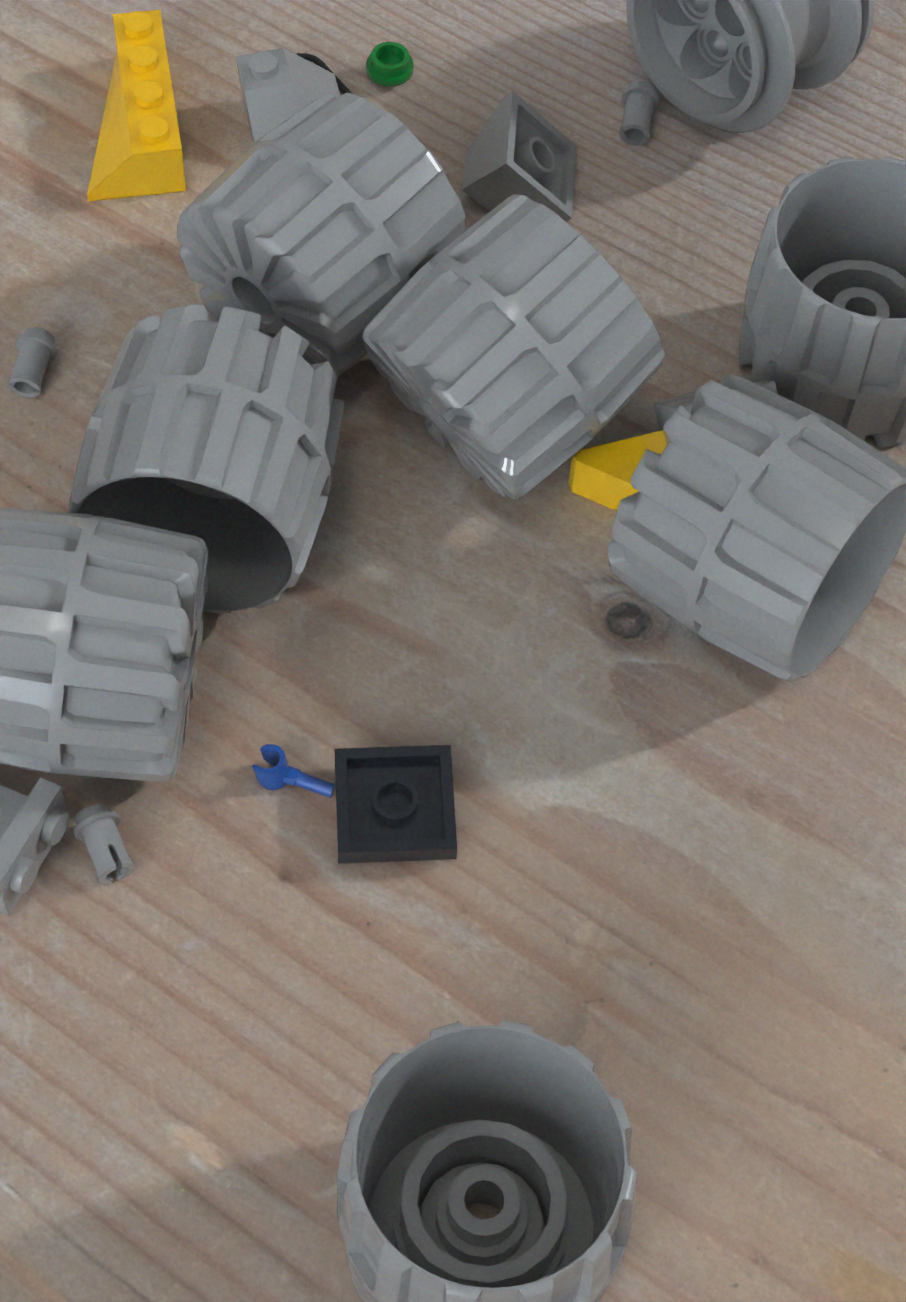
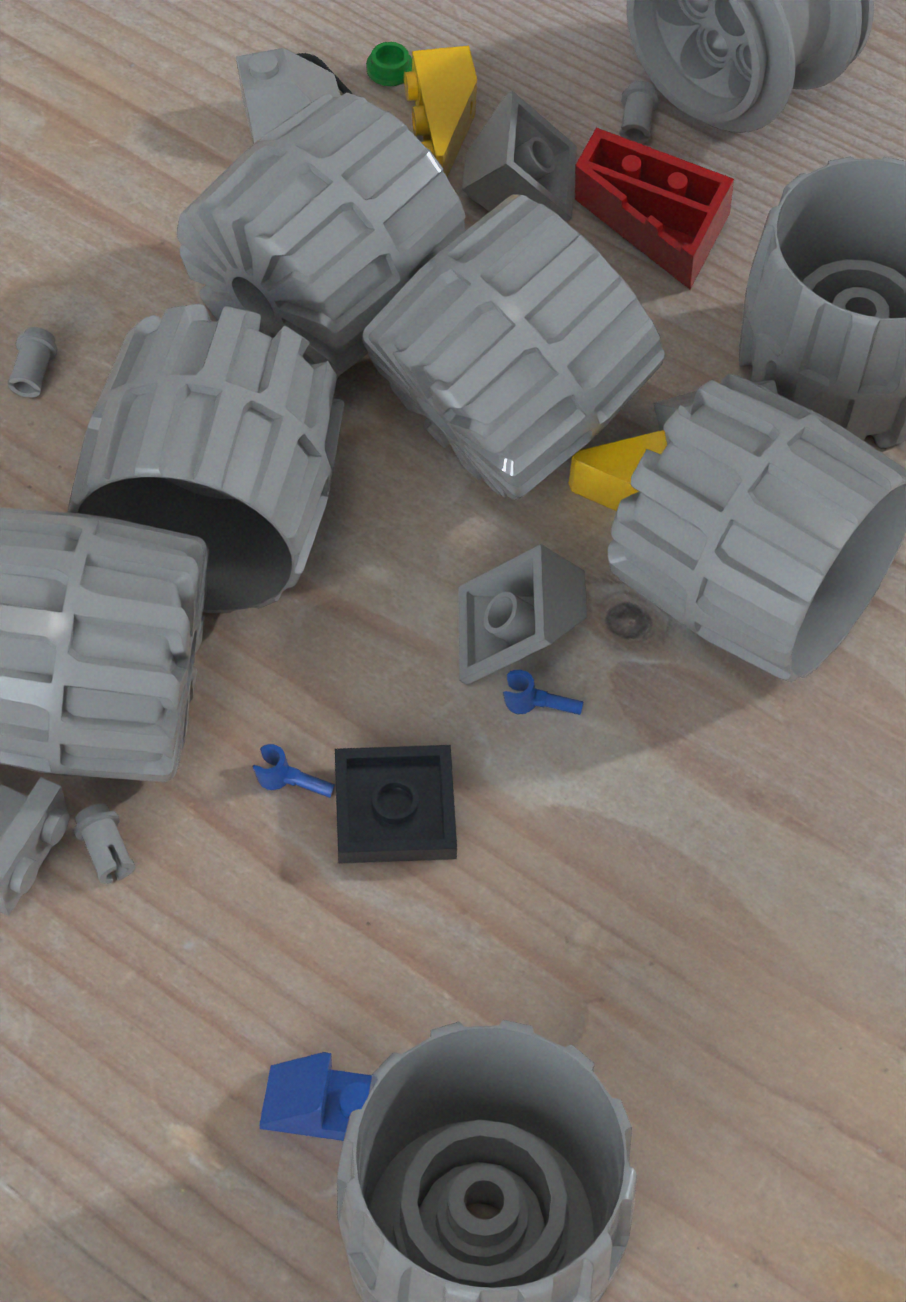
yellow wedge [87,10,186,202] -> none
none -> blue slope [259,1052,372,1141]
none -> yellow slope [404,45,477,177]
none -> light grey slope [458,544,587,685]
none -> blue hand [503,669,583,715]
none -> red wedge [575,127,734,290]

